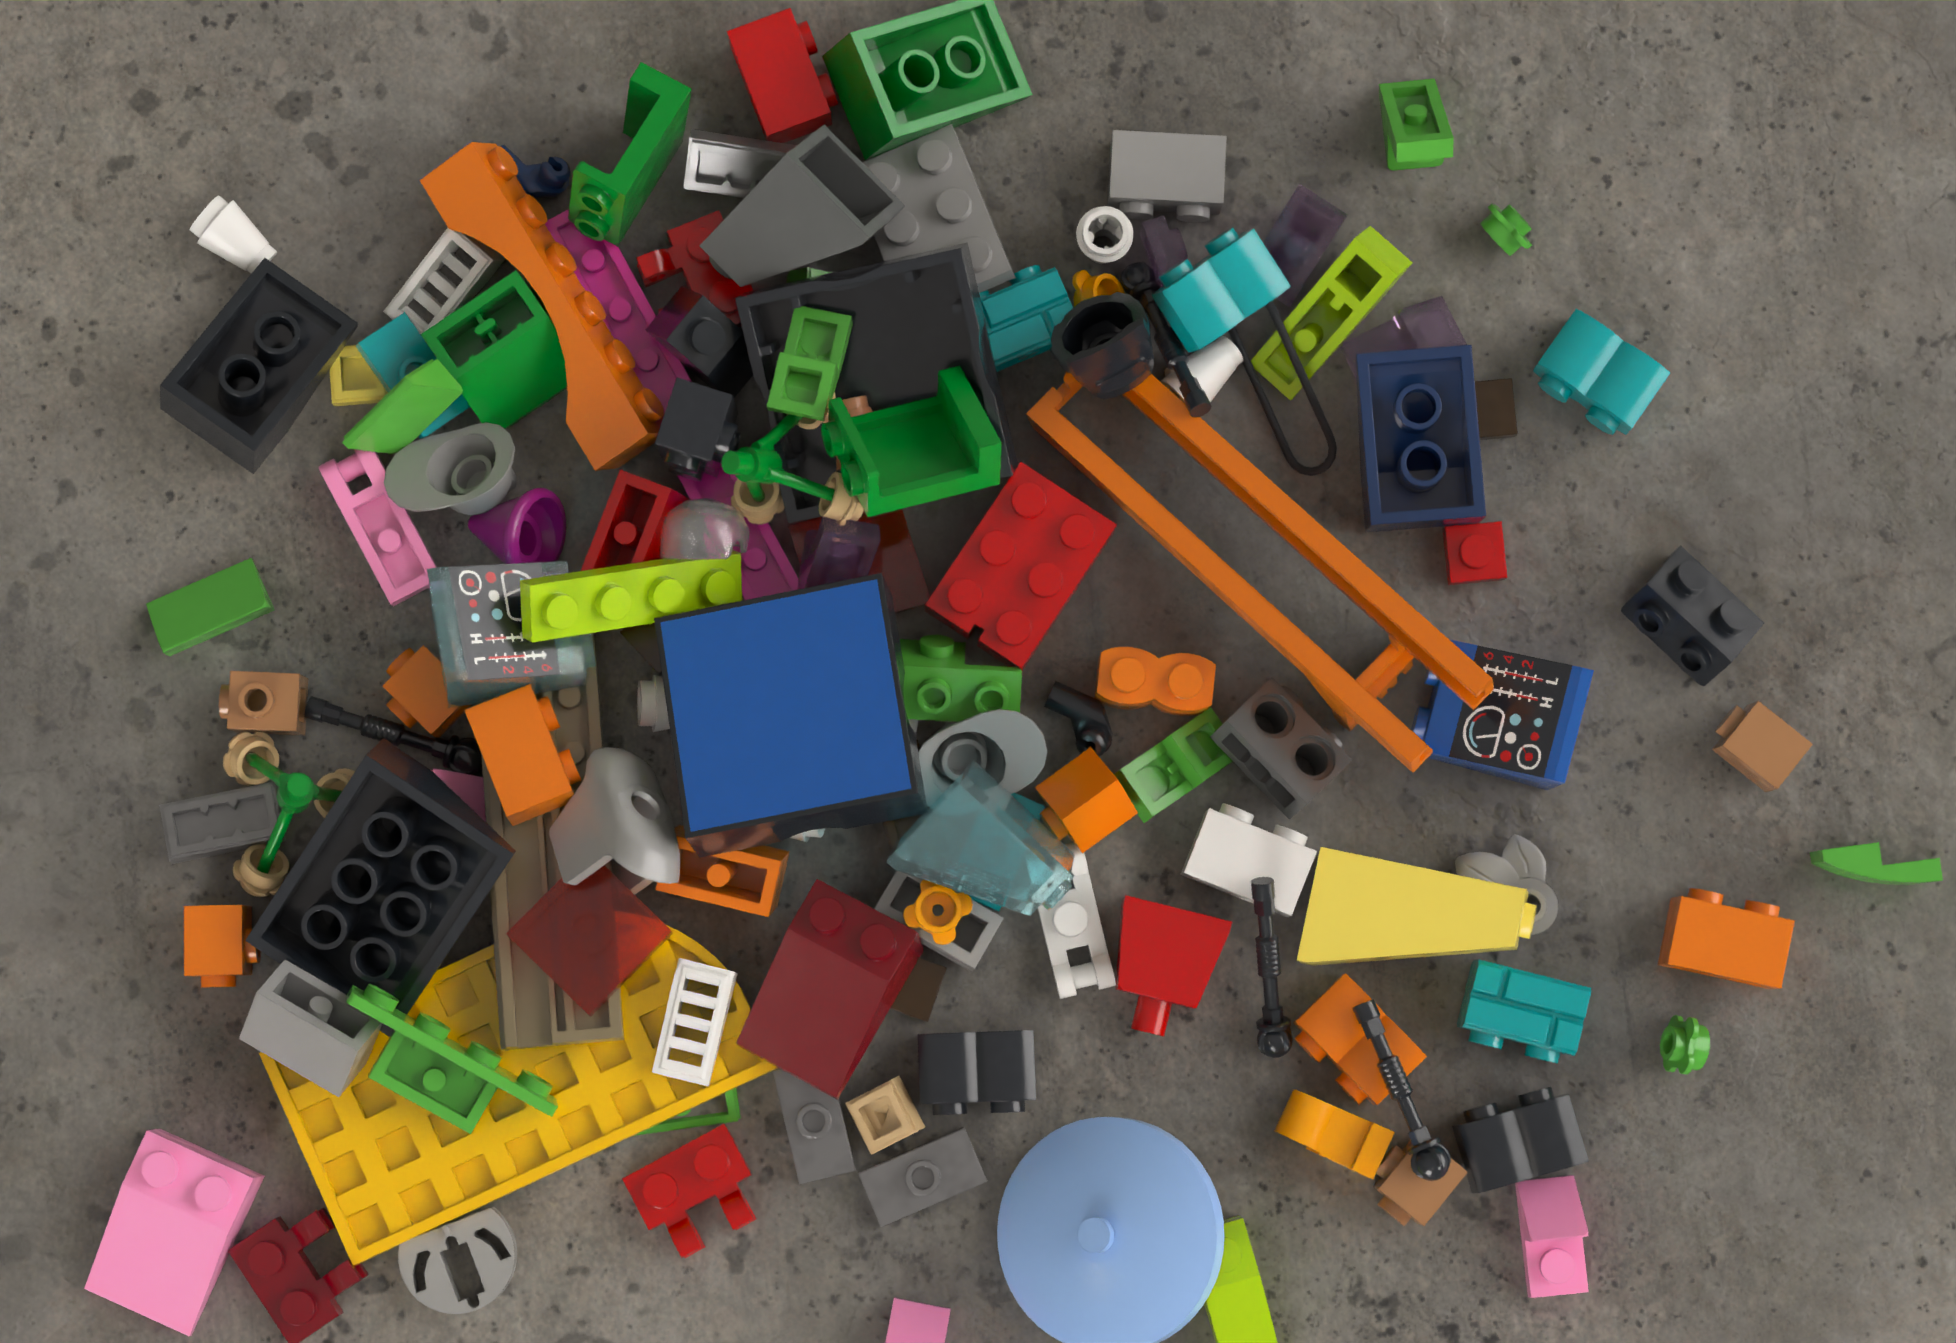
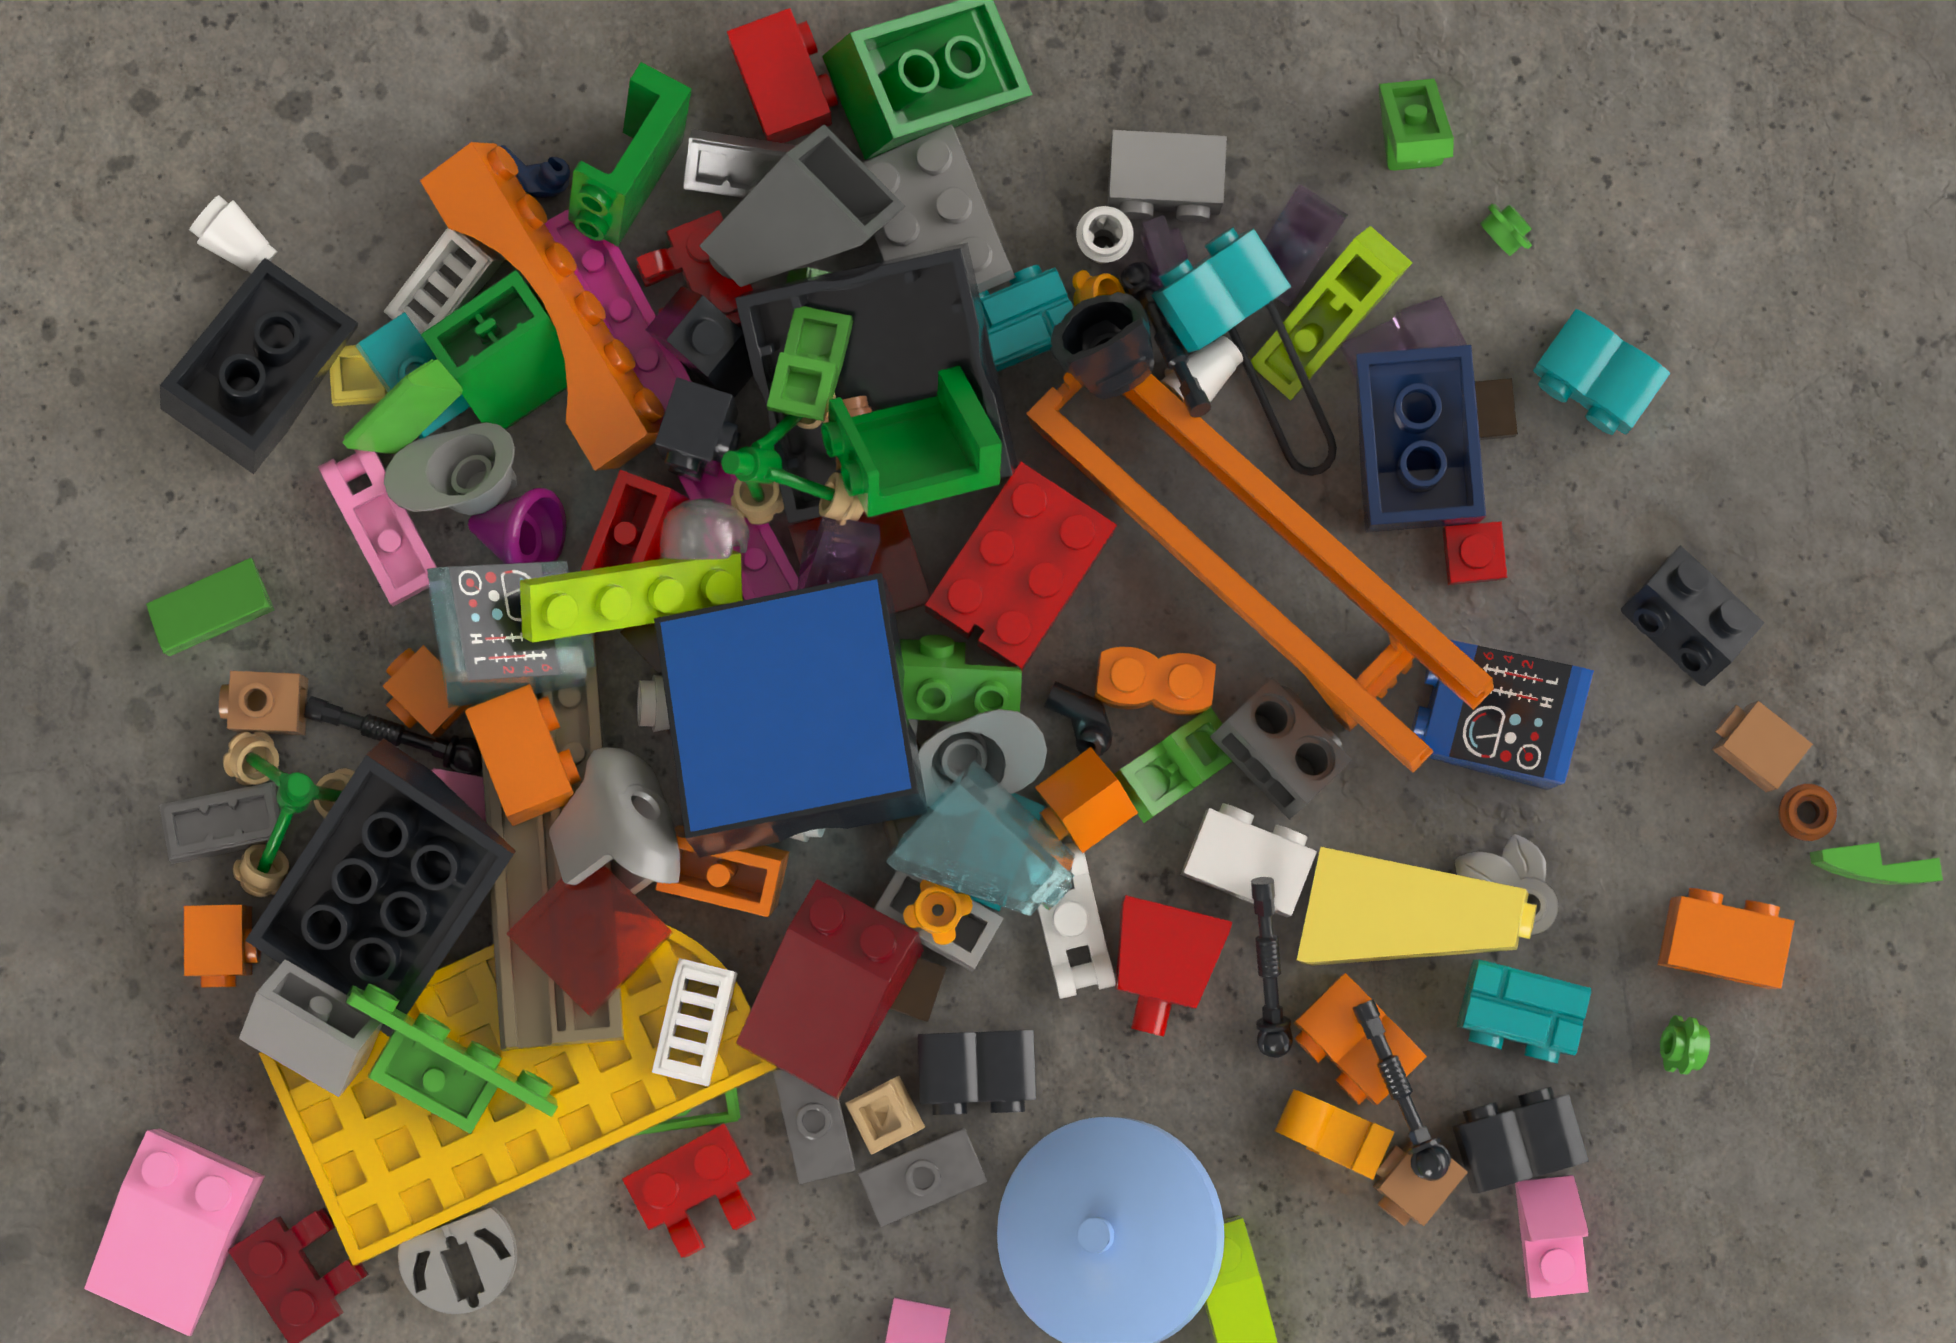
none -> dark orange plate [1778,784,1837,841]

